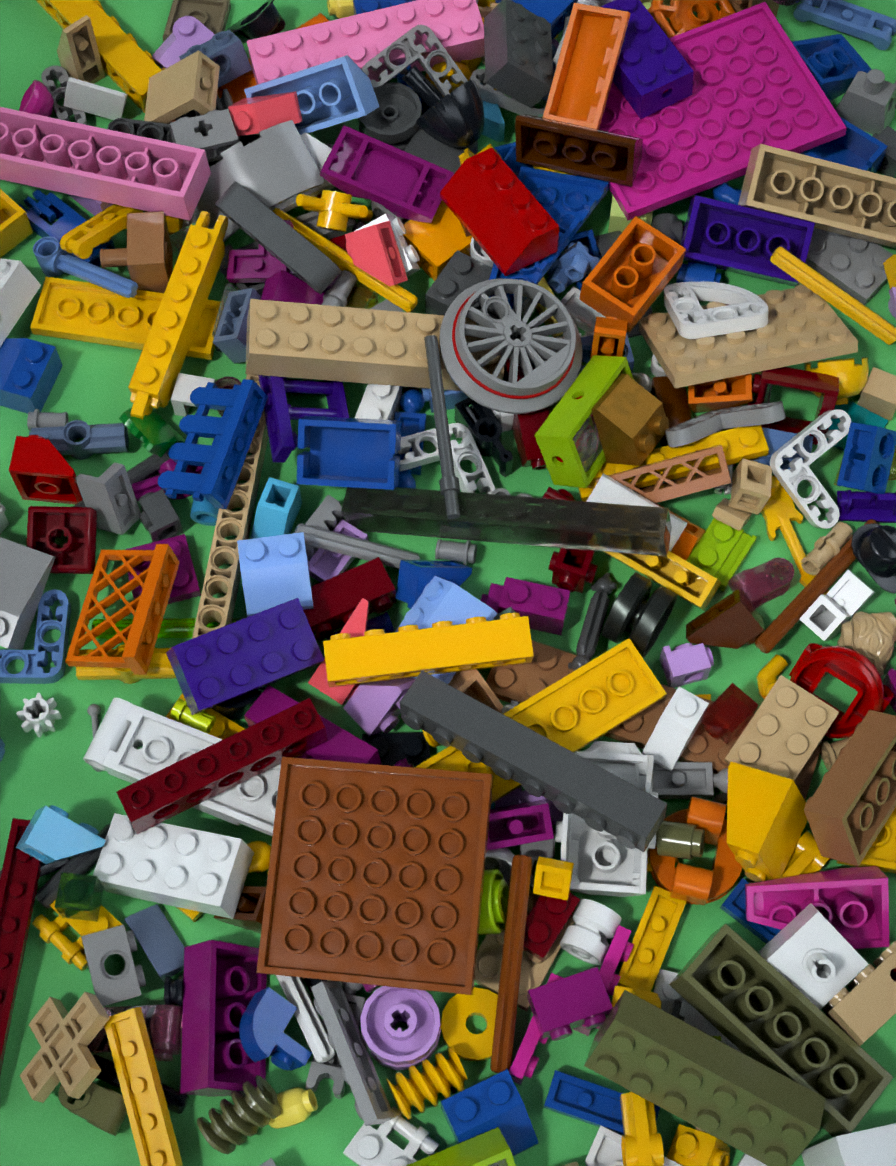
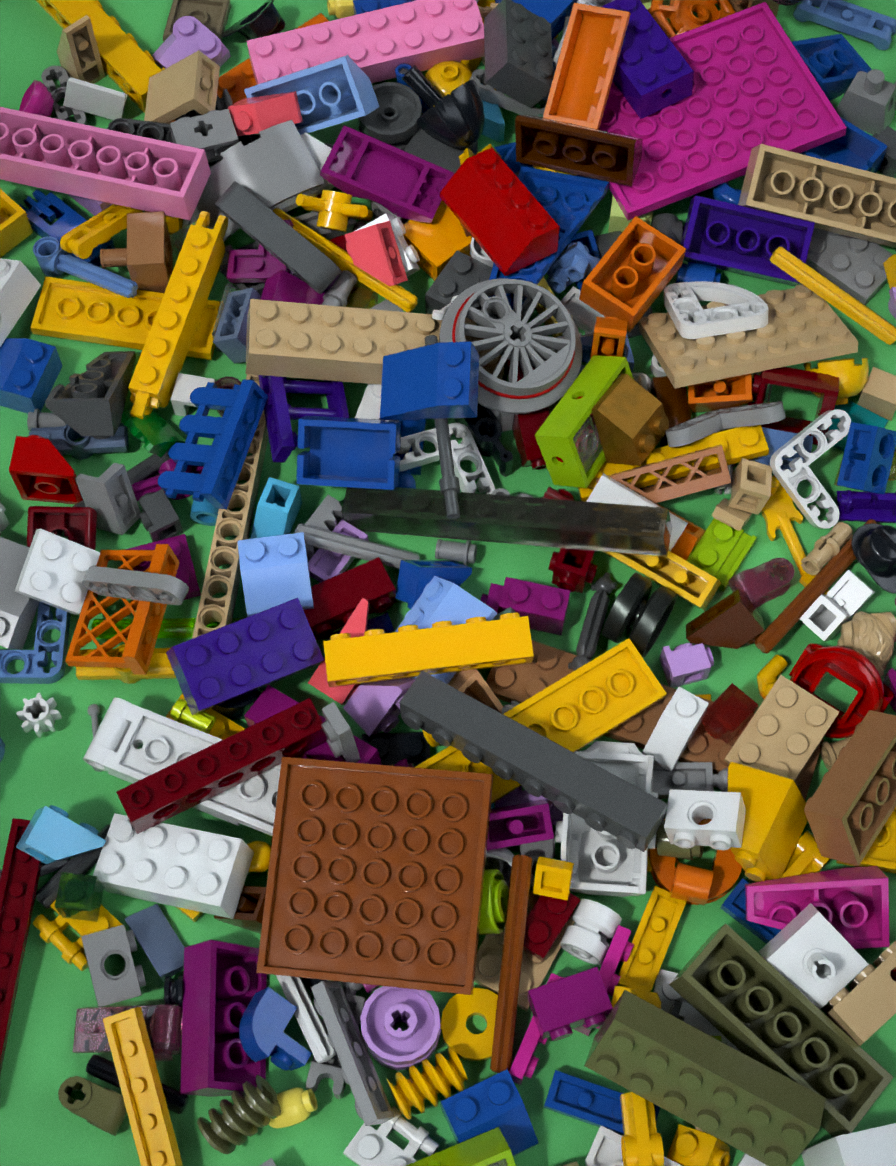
tan plate [19,992,110,1103] -> none
sand blue brick [179,30,252,88] -> none
light grey beam [362,25,468,97] -> none
none -> white plate [14,528,100,615]
none -> dark grey wedge [45,351,136,439]
none -> light grey beam [82,566,189,605]
none -> light grey plate [321,702,361,763]
none -> blue slope [380,341,479,420]
none -> white hinge [432,295,458,320]
none -> white brick [664,789,746,850]

